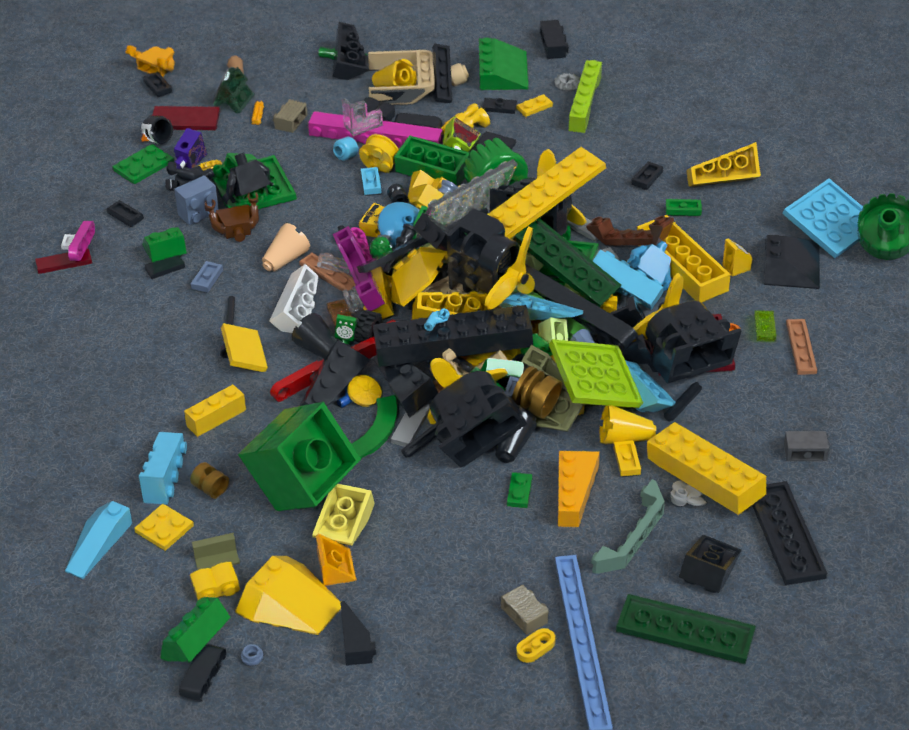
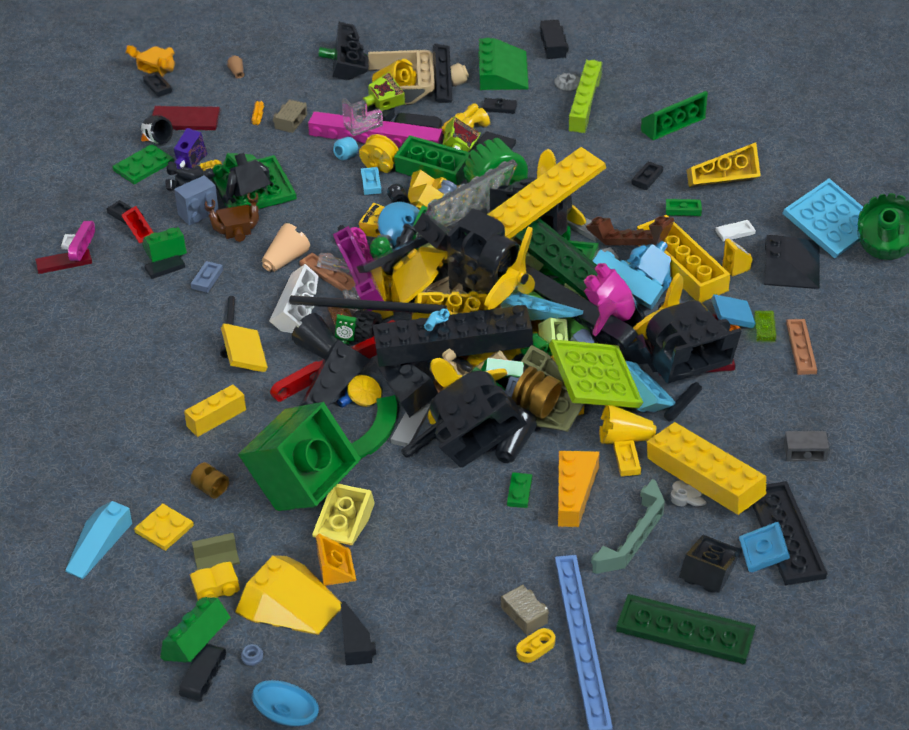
medium azure wedge [139,432,187,505] -> none
clear green piece [213,67,255,114] -> none
yellow plate [517,94,553,117] -> none
none -> red slope [121,206,154,244]
none -> dark azure dish [252,680,319,727]
none -> black piece [289,295,447,314]
none -> lime torso [363,72,405,111]
none -> dark pink hips [584,263,635,337]
none -> green slope [641,91,708,141]
none -> dark azure tile [711,294,756,328]
none -> white tile [715,220,756,242]
none -> dark azure tile [739,522,790,572]

